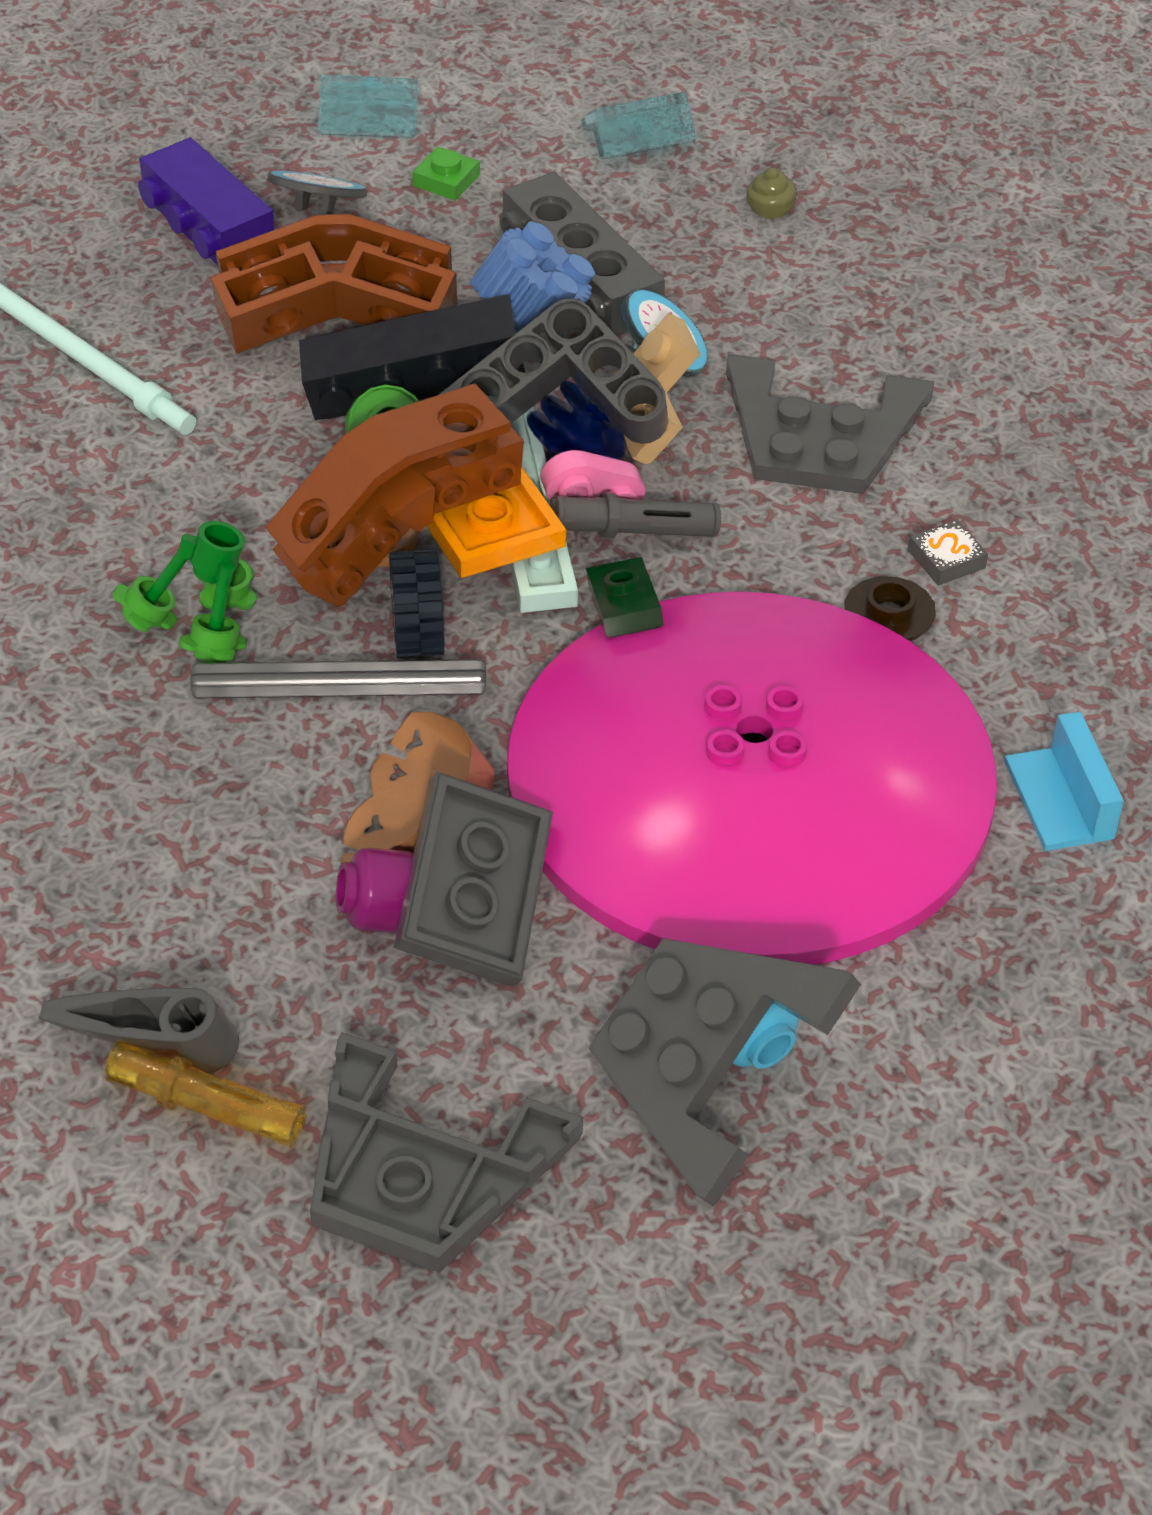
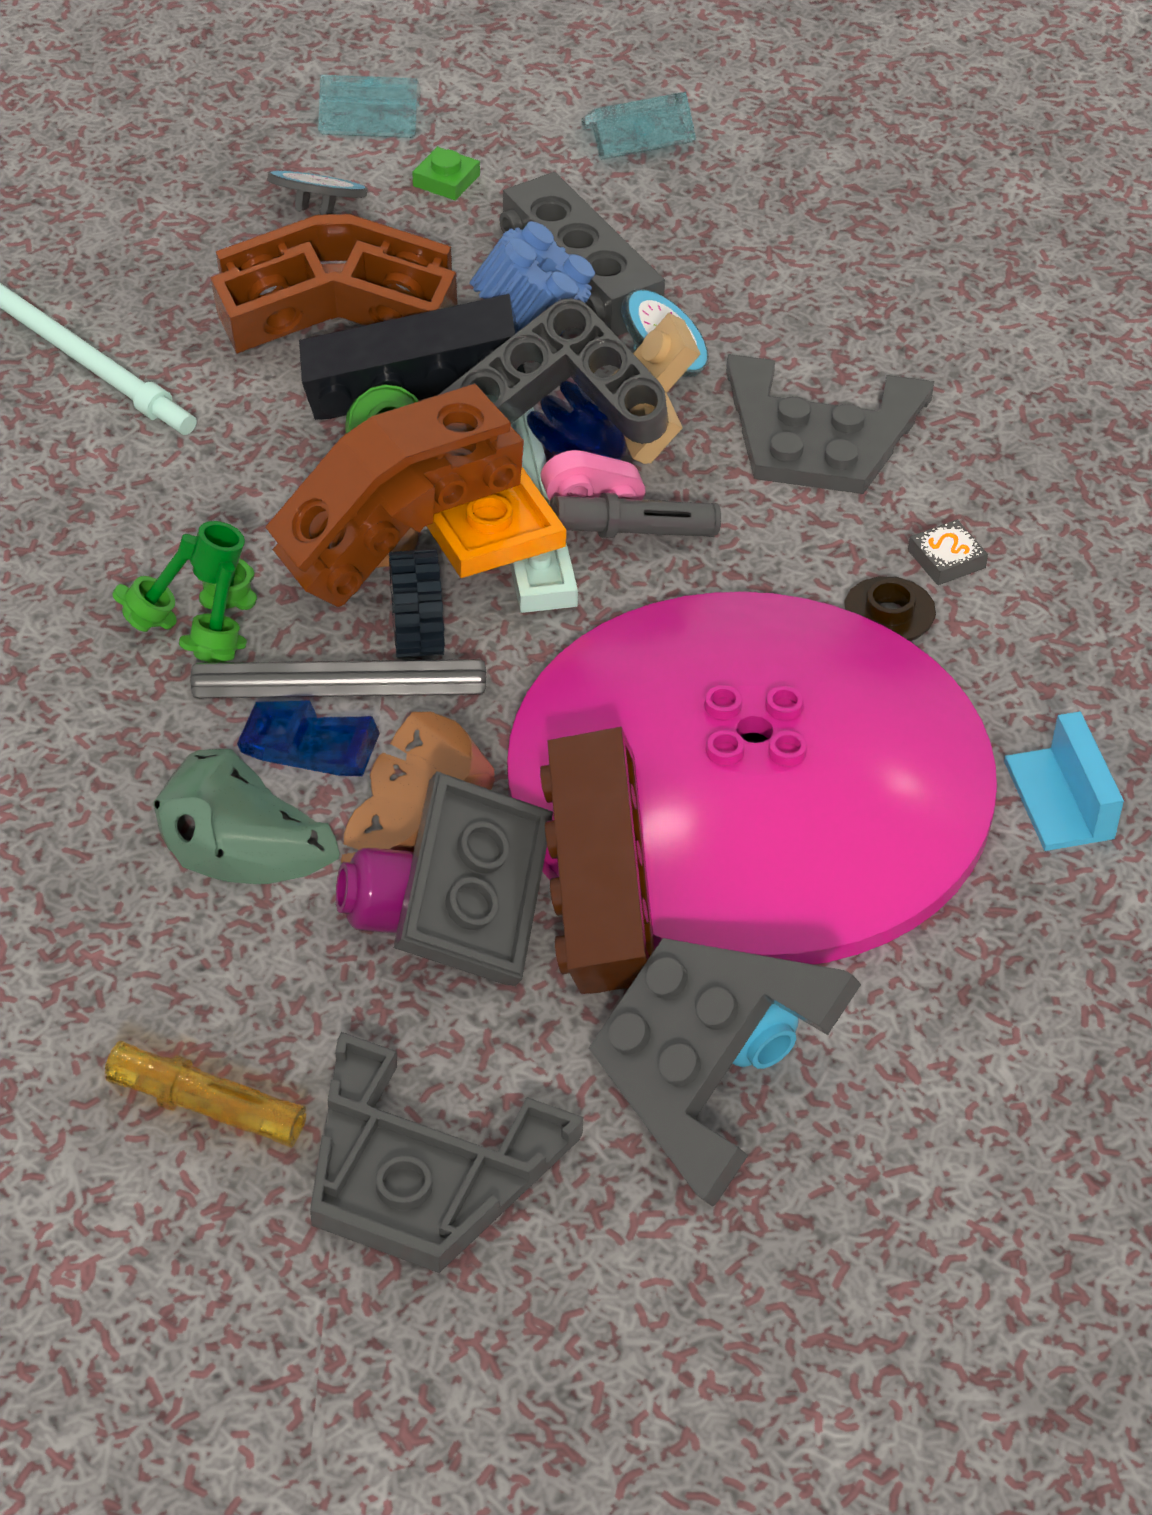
dark grey piece [39,988,239,1073] -> none
dark purple brick [138,137,275,265] -> none
dark green plate [586,557,664,638] -> none
olive plate [746,167,797,218] -> none
none -> sand green piece [154,749,340,884]
none -> clear blue slope [237,700,380,776]
none -> reddish brown brick [540,727,655,994]

